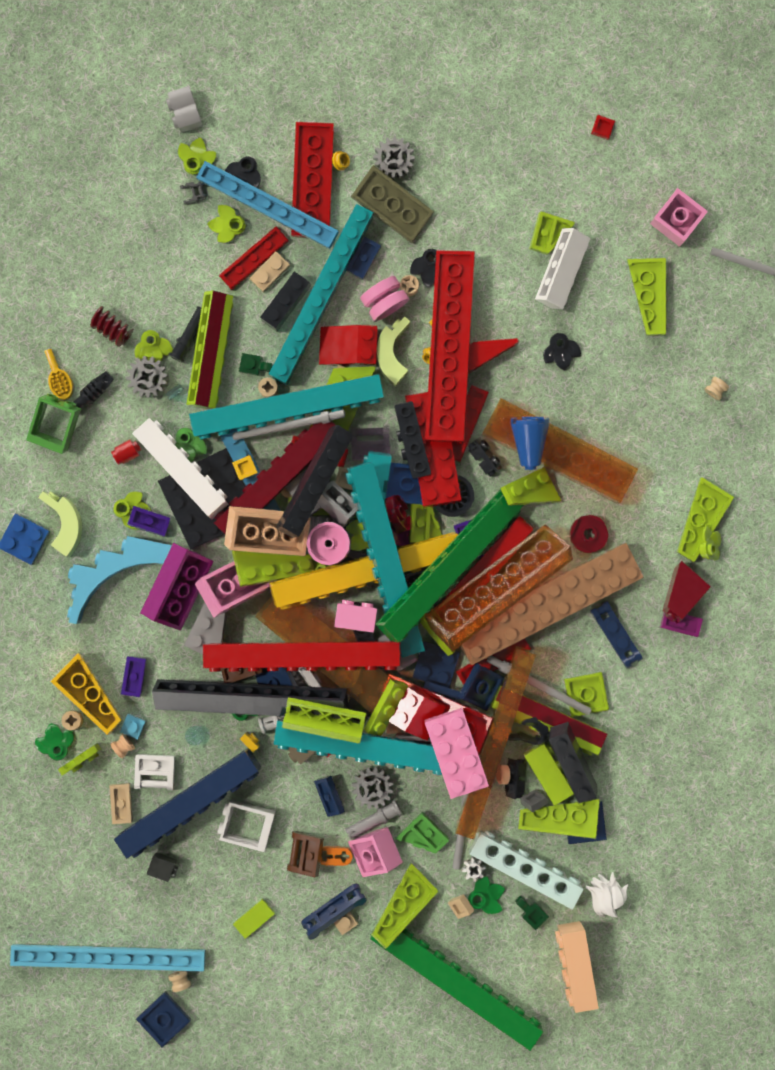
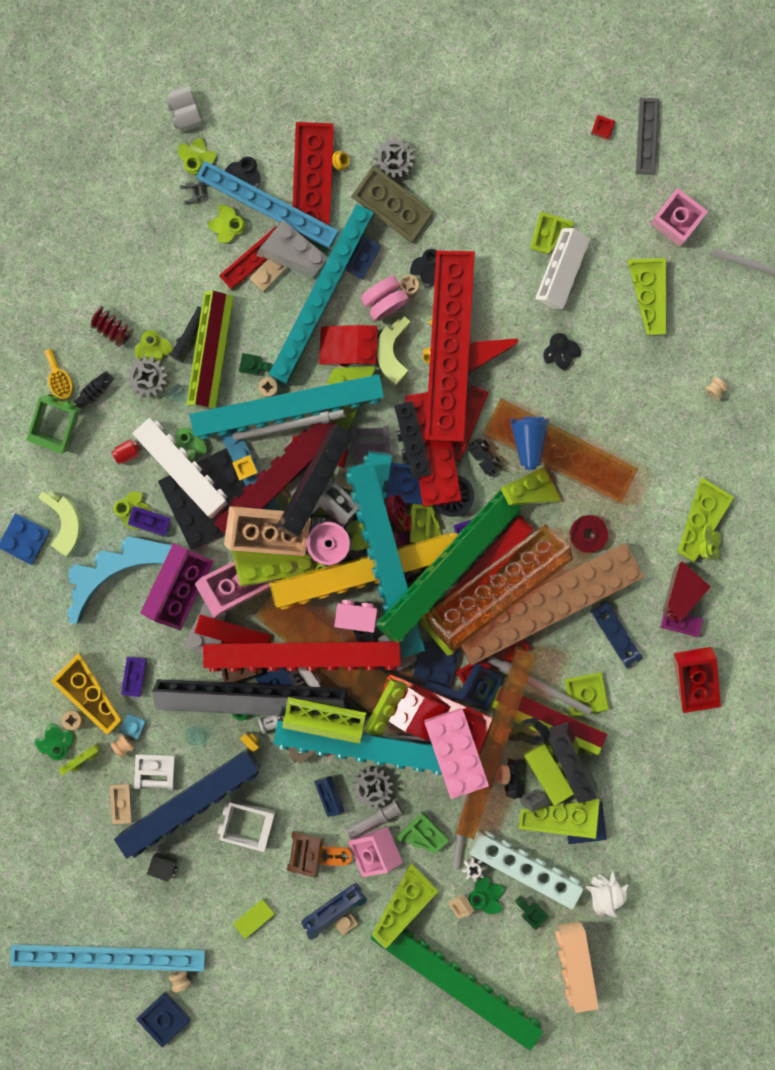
black brick [260,271,311,332] -> none
none -> red tile [194,614,271,643]
none -> light grey wedge [256,220,328,278]
none -> dark grey tile [635,98,659,175]
none -> red slope [673,647,721,713]

